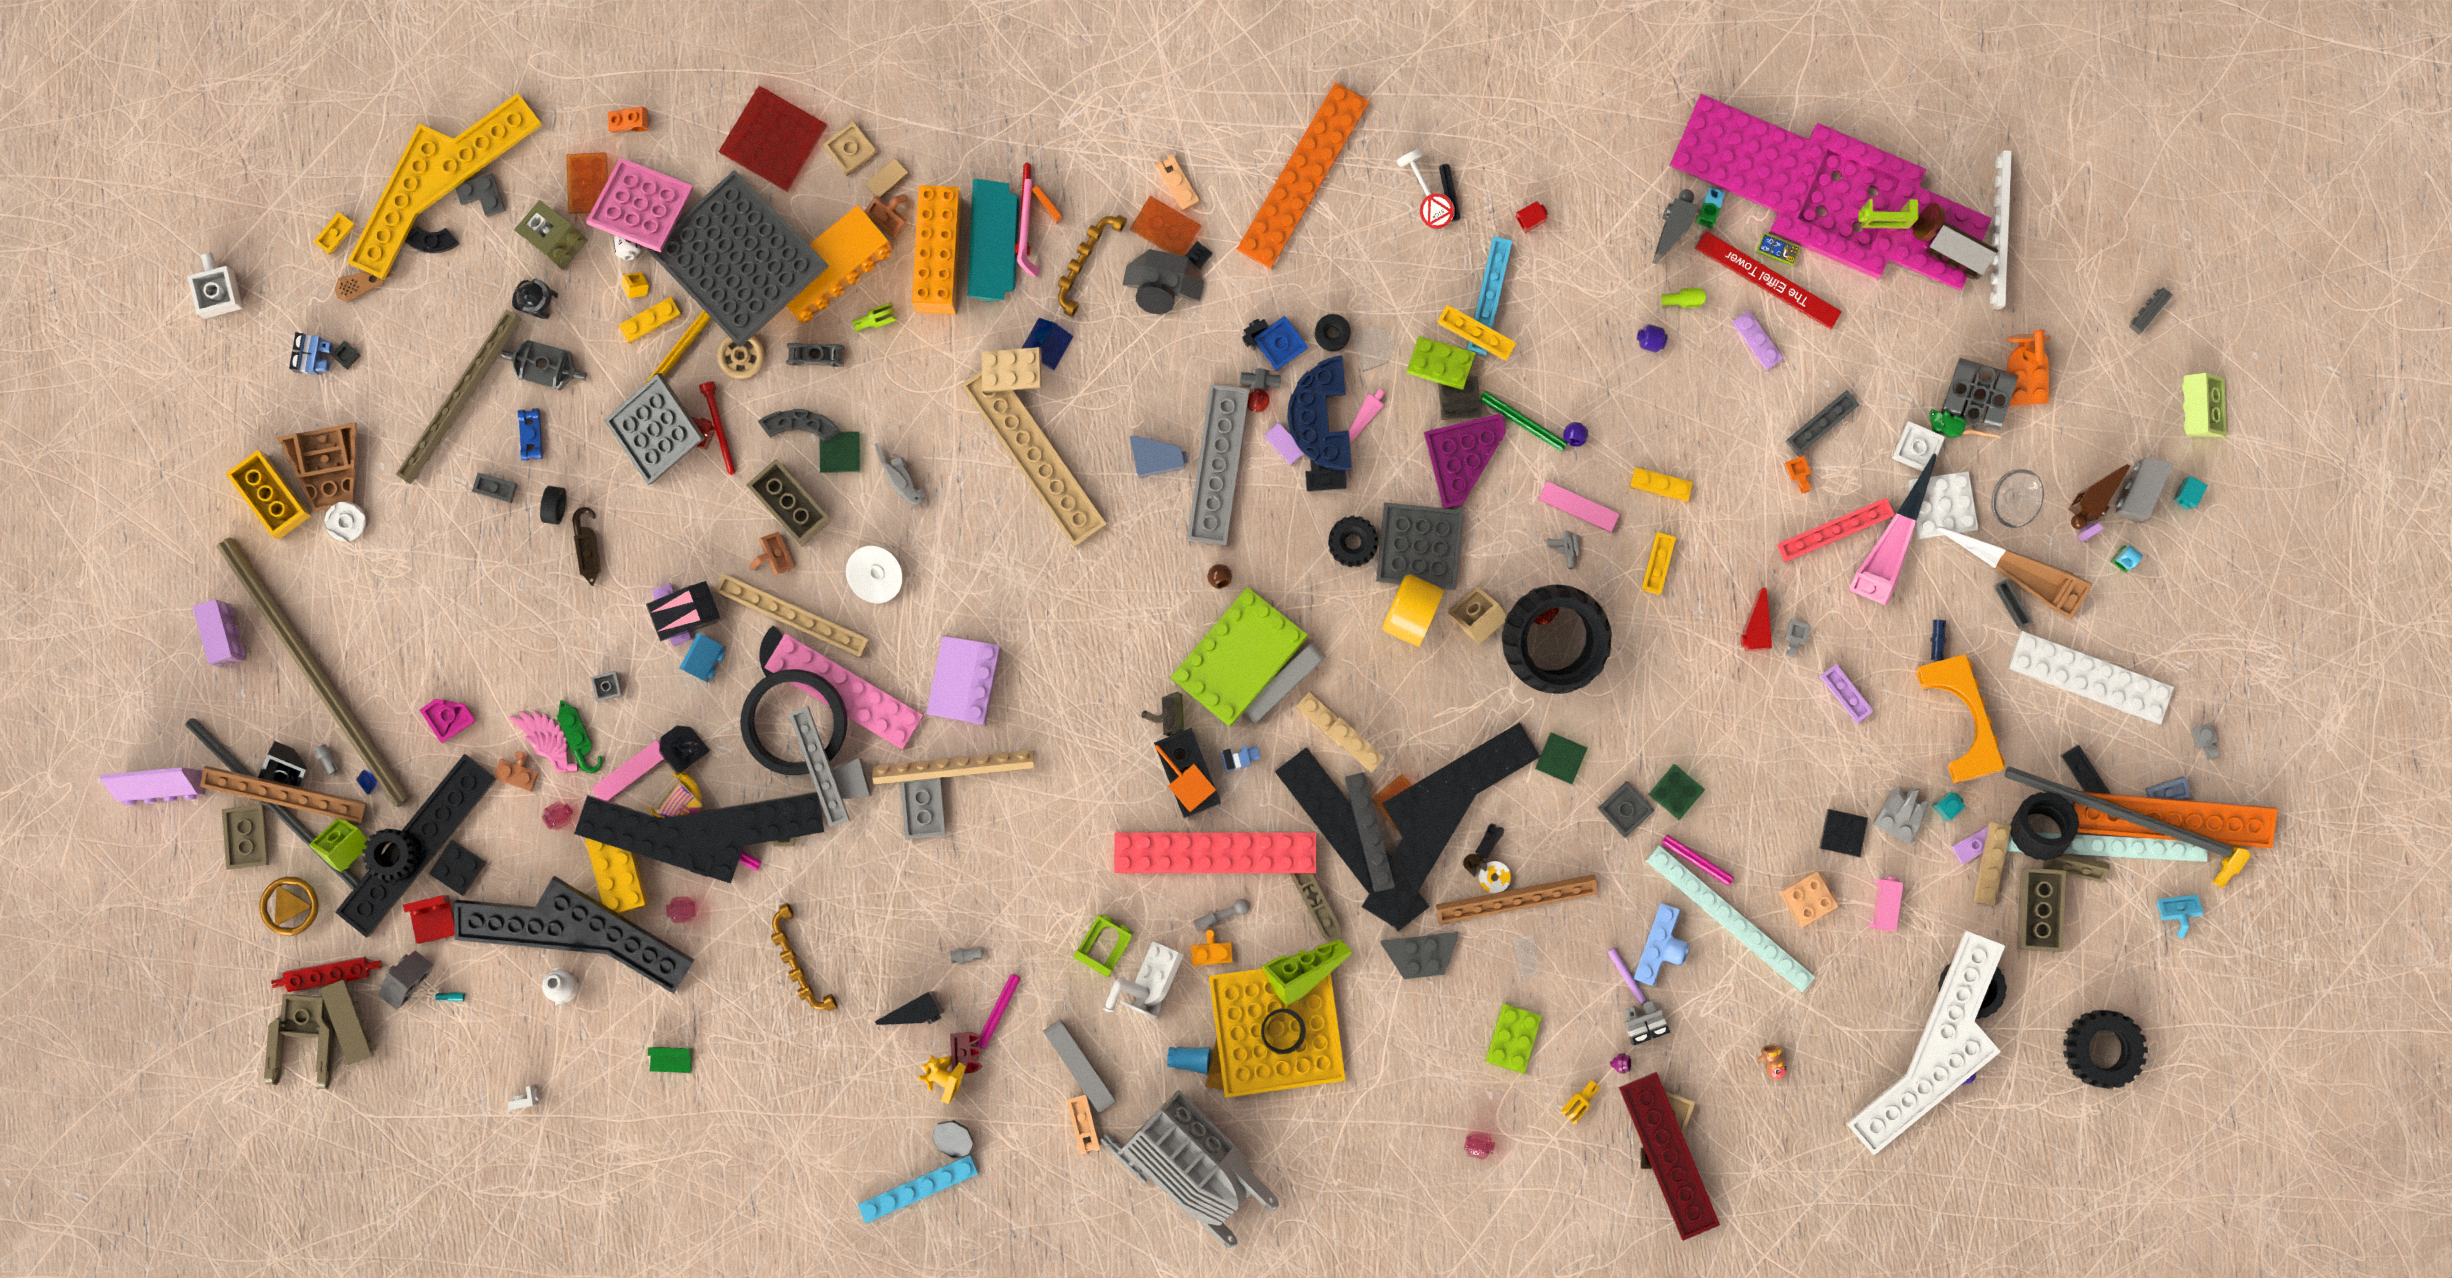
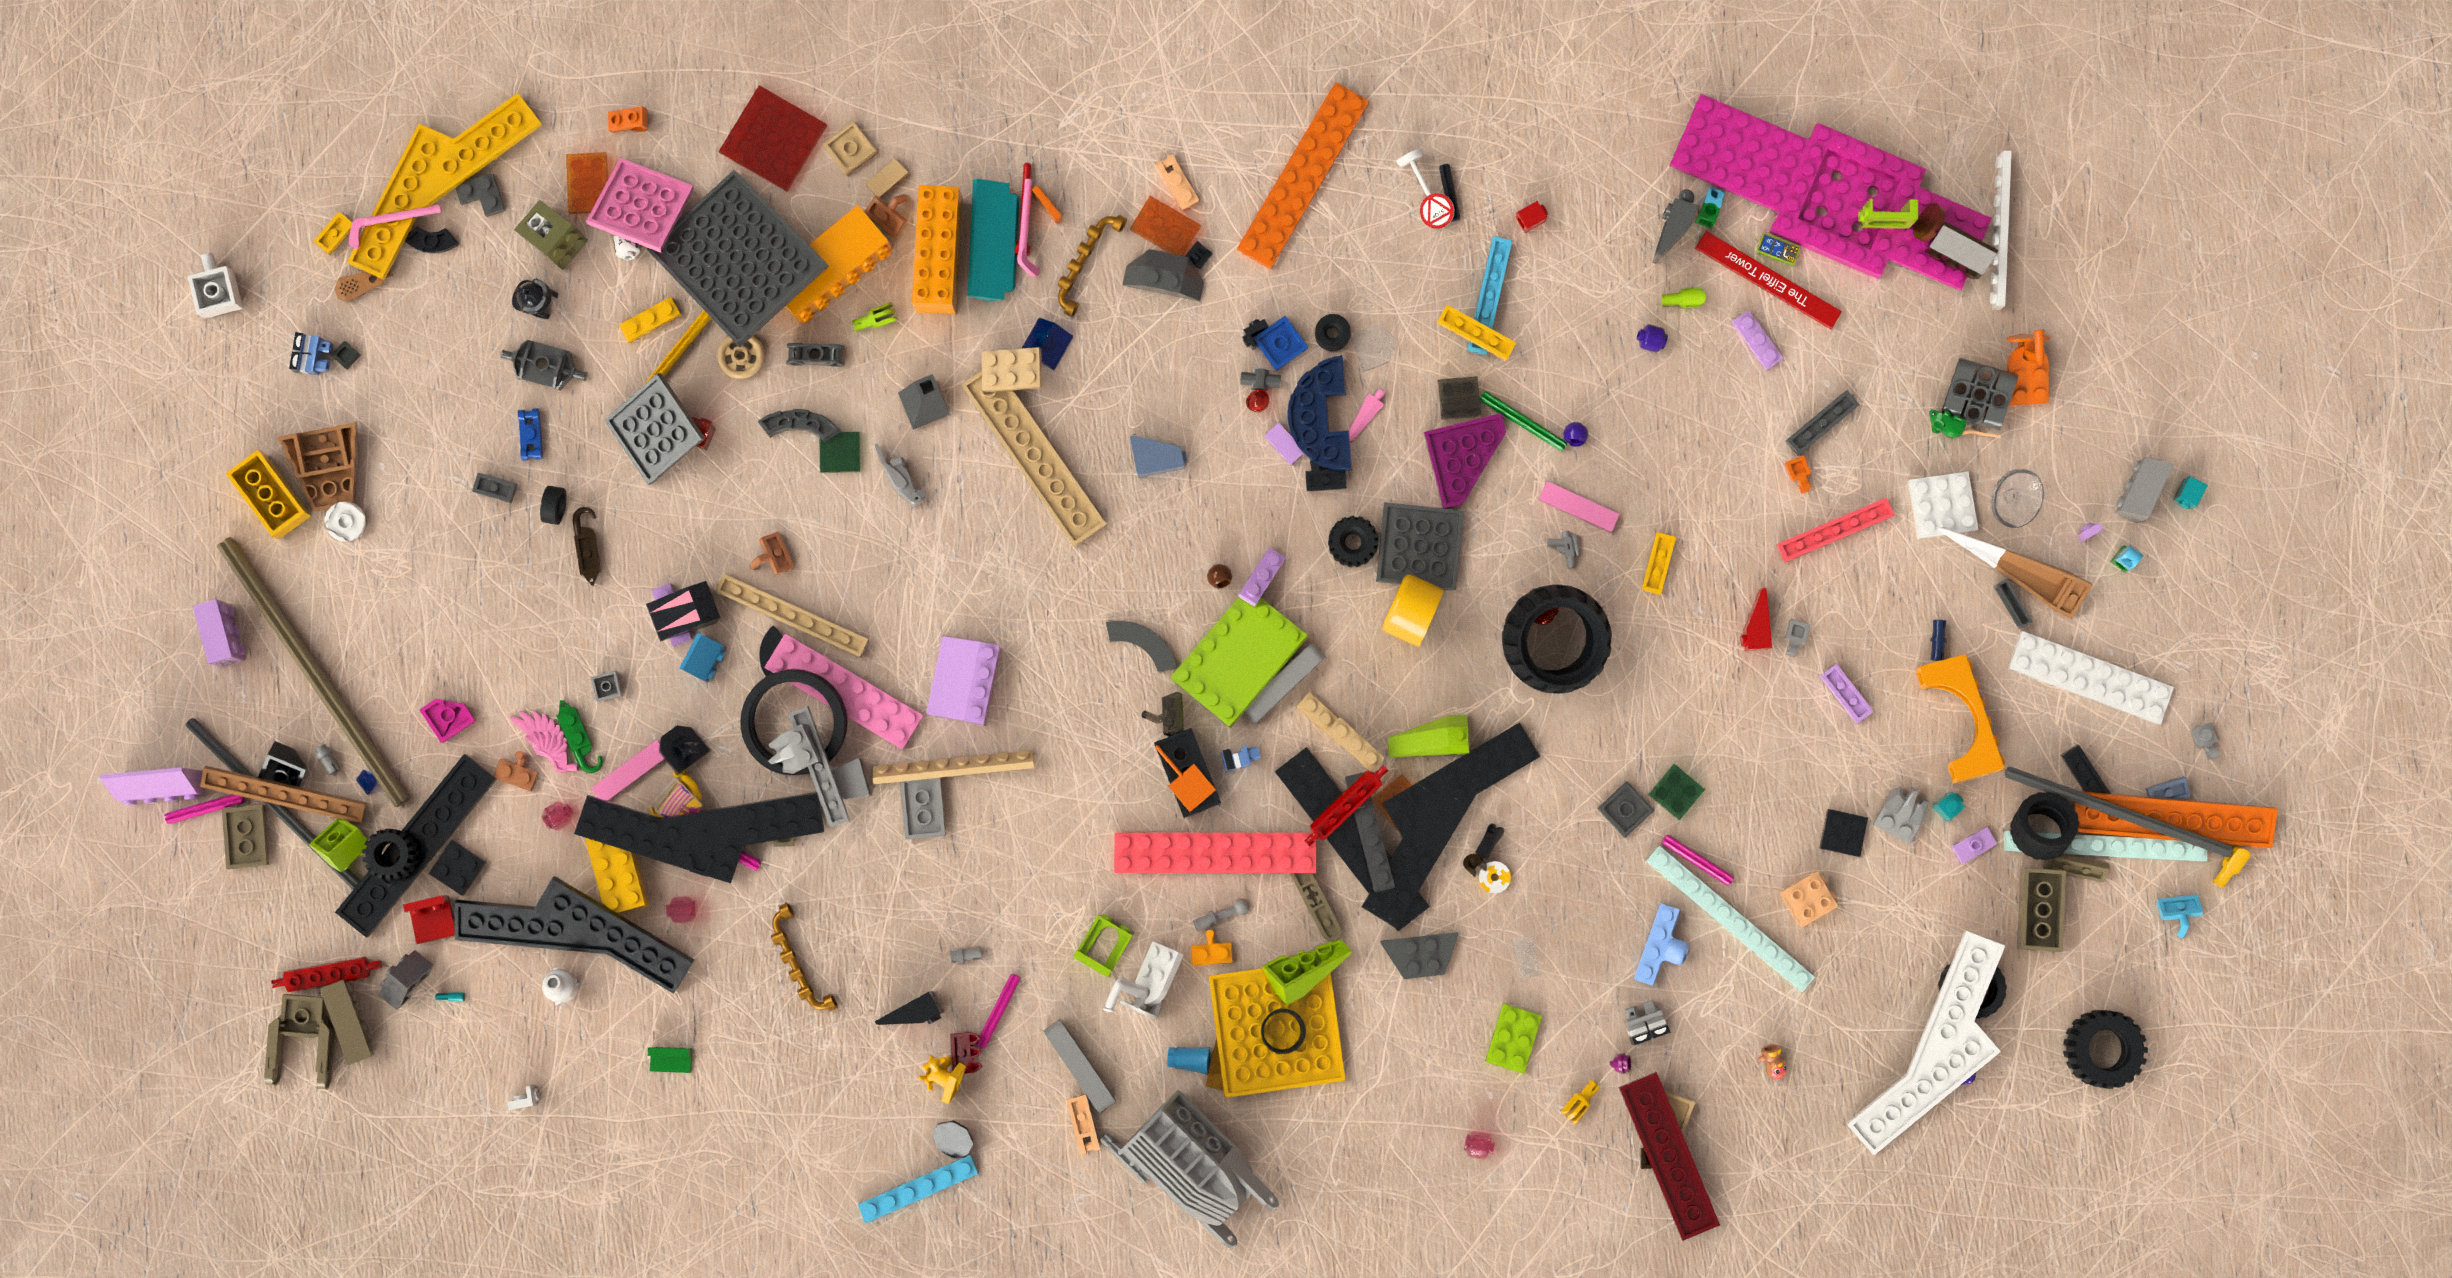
pearl gold piece [259,876,319,936] -> none
dark tan plate [395,309,522,484] -> none
yellow slope [622,272,649,298] -> none
red piece [699,381,735,475] -> none
dark tan brick [746,459,832,547] -> none
white hat [846,546,902,603] -> none
black tile [1135,282,1175,315] -> none
light grey plate [1187,384,1249,546] -> none
lime plate [1407,336,1476,390] -> none
medium nougat plate [1436,874,1597,924] -> none
tan slope [1448,586,1507,645] -> none
clear green tile [1535,732,1588,785] -> none
lavender bar [1608,948,1646,1004] -> none
yellow plate [1630,467,1693,502] -> none
bright pink plate [1849,453,1937,606] -> none
bright pink brick [1868,876,1903,931] -> none
white plate [1892,421,1945,471] -> none
tan plate [1973,822,2011,905] -> none
reddish brown slope [2068,464,2130,530] -> none
dark grey piece [2129,287,2173,334] -> none
yellowish green slope [2182,373,2227,437] -> none
none -> dark pink axle [164,794,245,824]
none -> bright pink piece [349,205,442,249]
none -> light grey plate [768,724,821,774]
none -> dark grey slope [898,374,950,430]
none -> dark grey tile [1106,621,1177,672]
none -> lavender plate [1238,547,1286,607]
none -> red plate [1304,765,1389,846]
none -> lime wedge [1388,715,1469,758]

